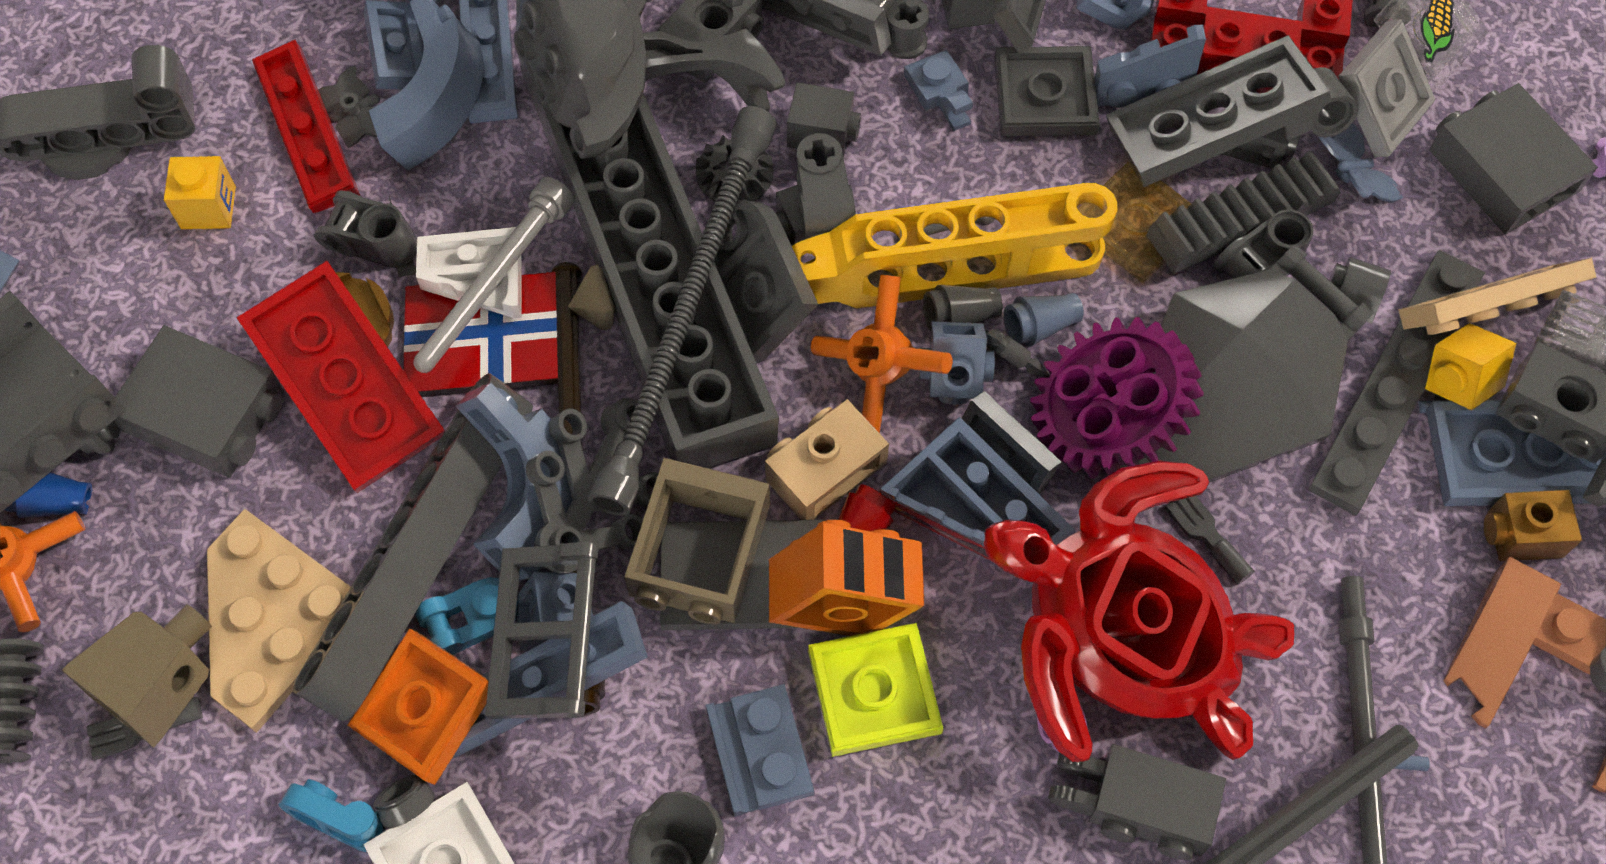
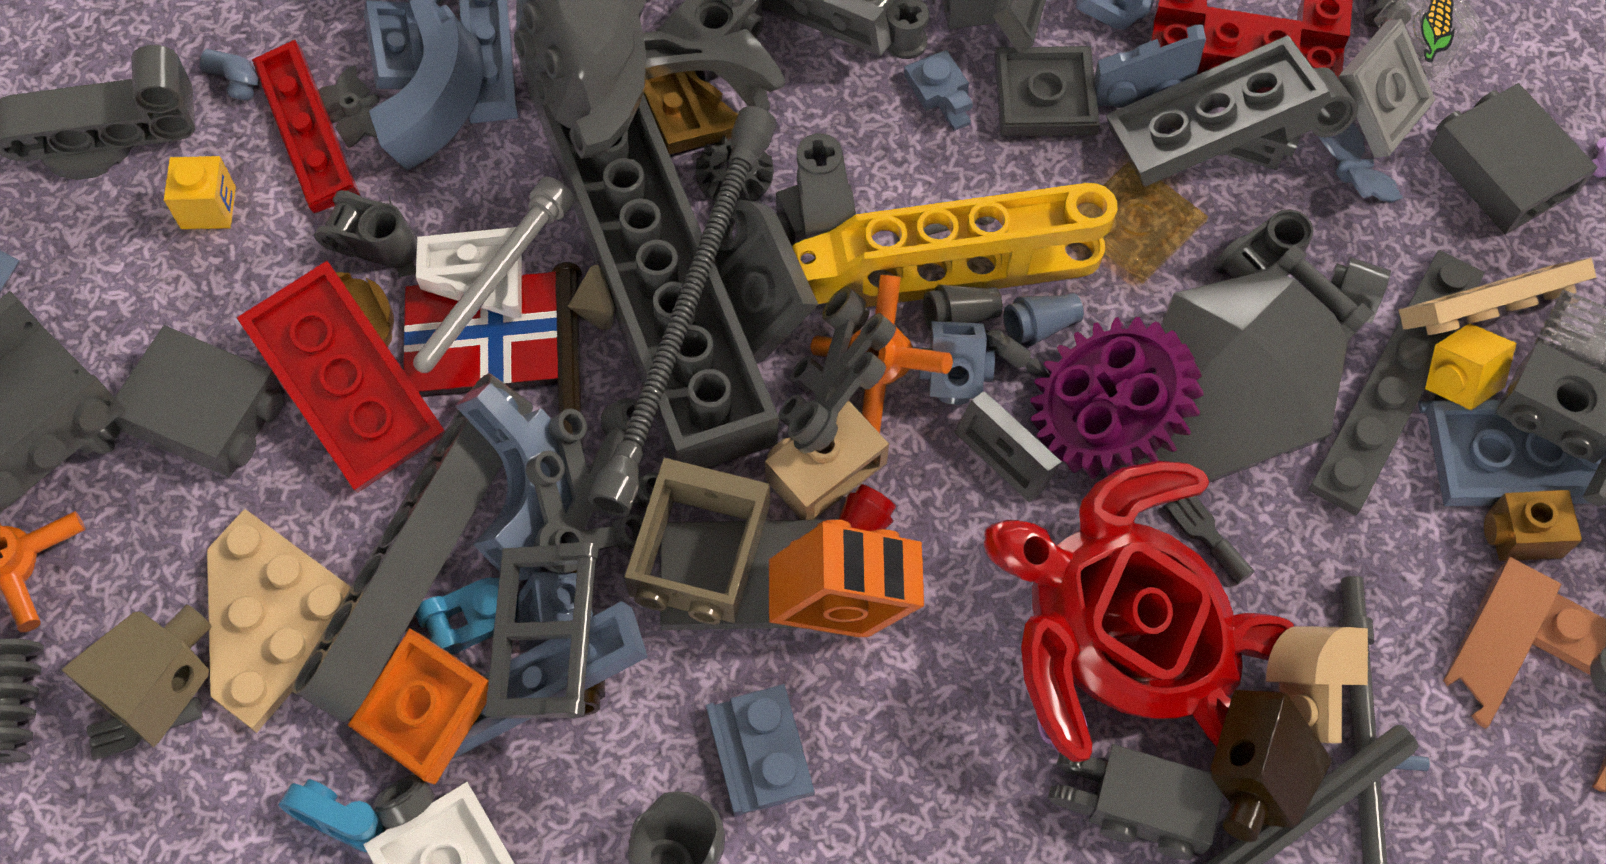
blue cone [4,472,93,518] -> none
dark grey brick [787,82,861,157] -> none
neon yellow plate [808,623,944,757] -> none
sand blue wedge [880,417,1076,583] -> none
dark grey gear [1146,151,1341,274] -> none
none -> sand blue arm [200,49,258,101]
none -> pearl gold wing [643,71,738,154]
none -> dark grey plant [778,287,896,454]
none -> dark brown torso [1210,689,1332,842]
none -> tan brick [1266,626,1368,743]

